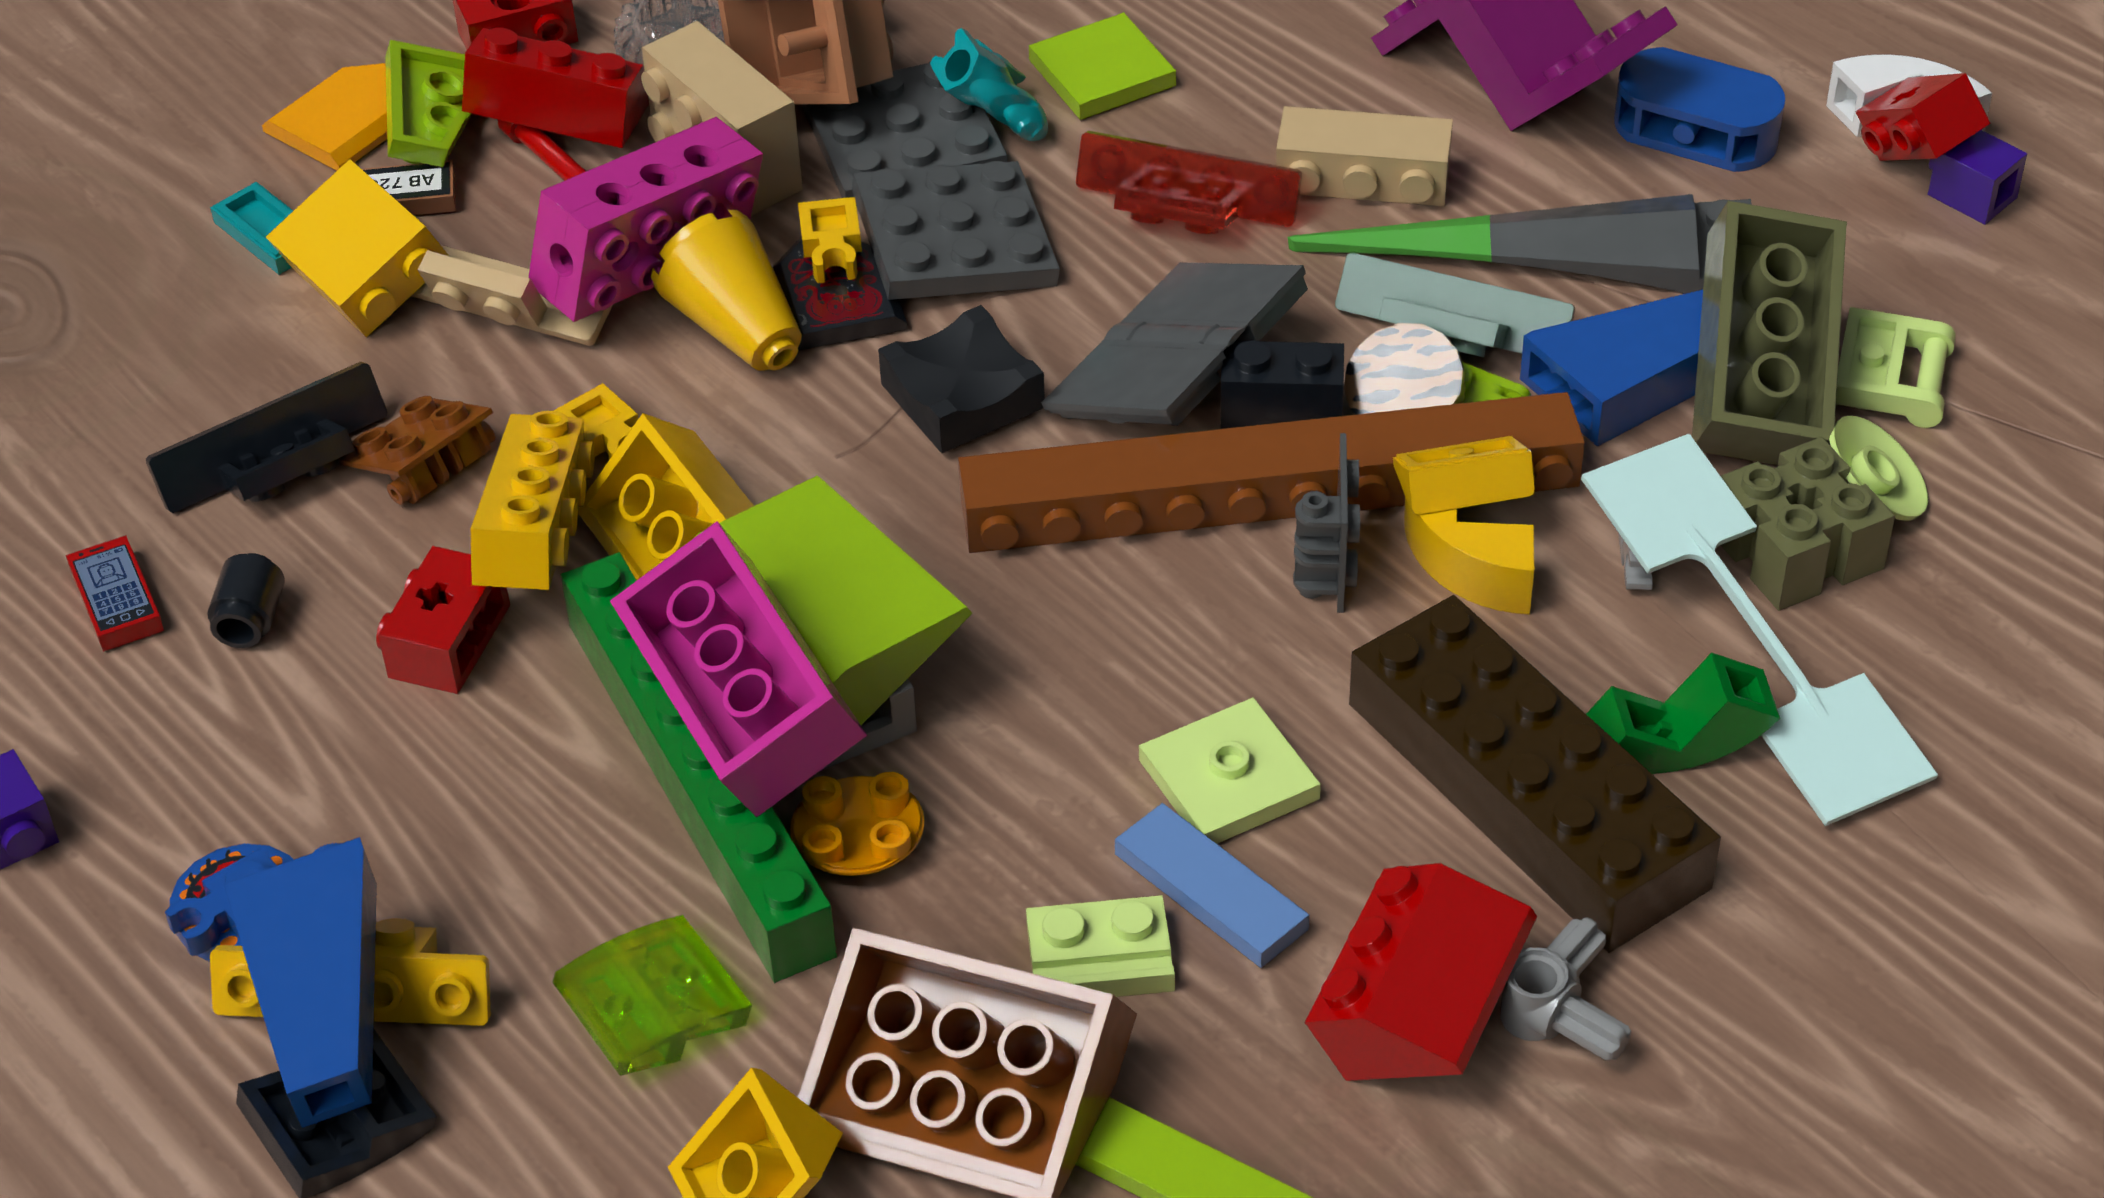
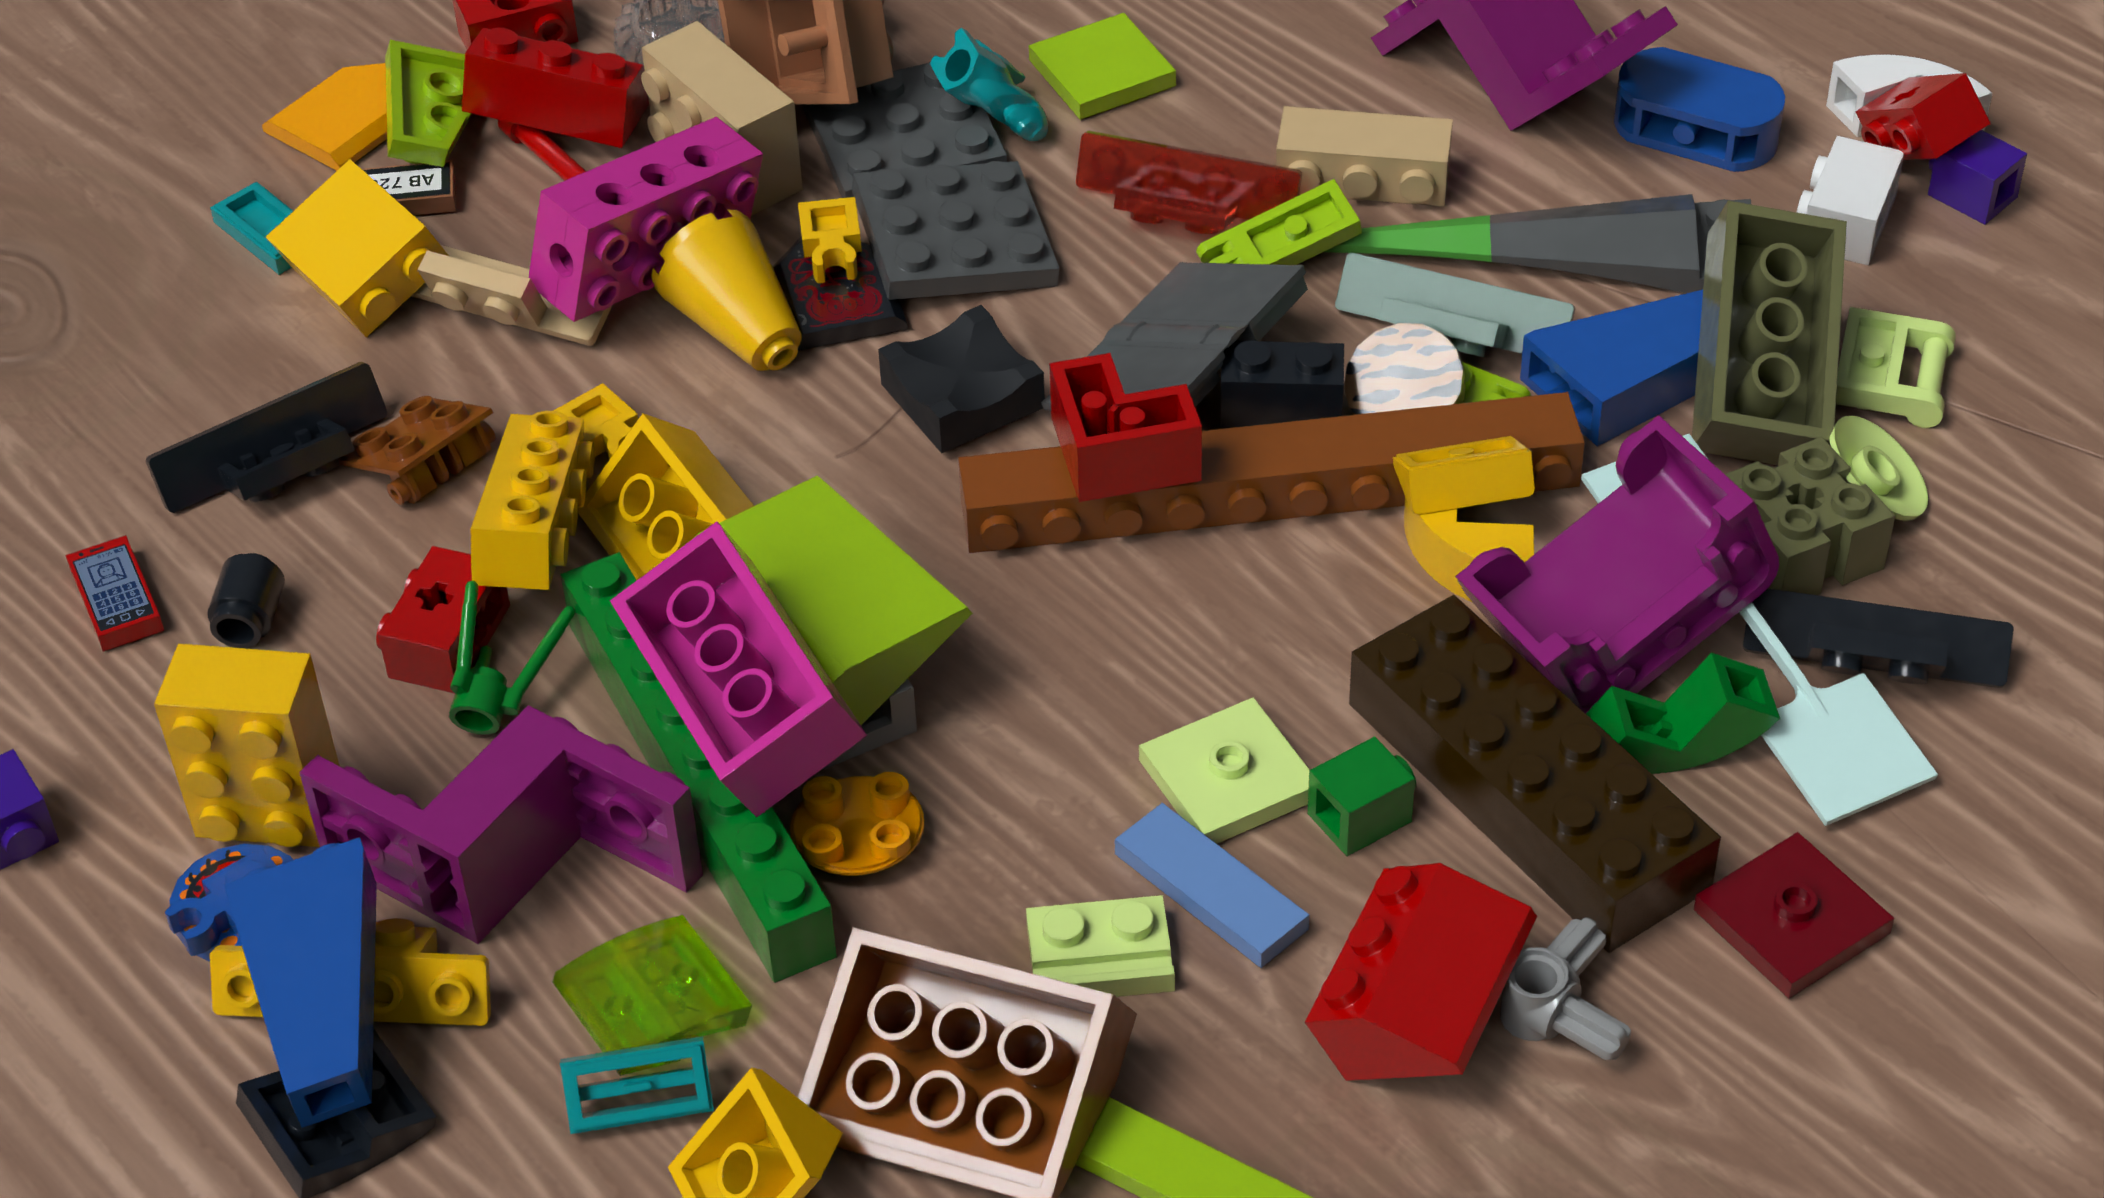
dark grey hinge [1293,433,1360,613] -> none
none -> yellow brick [154,643,340,847]
none -> magenta bracket [299,705,703,944]
none -> green plant [449,581,575,735]
none -> teal tile [560,1036,714,1134]
none -> red brick [1049,353,1202,502]
none -> lime hinge [1196,179,1362,265]
none -> green brick [1307,736,1416,857]
none -> magenta windscreen [1455,415,1780,714]
none -> dark red plate [1693,832,1894,999]
none -> black bracket [1743,588,2014,688]
none -> white brick [1797,136,1904,265]

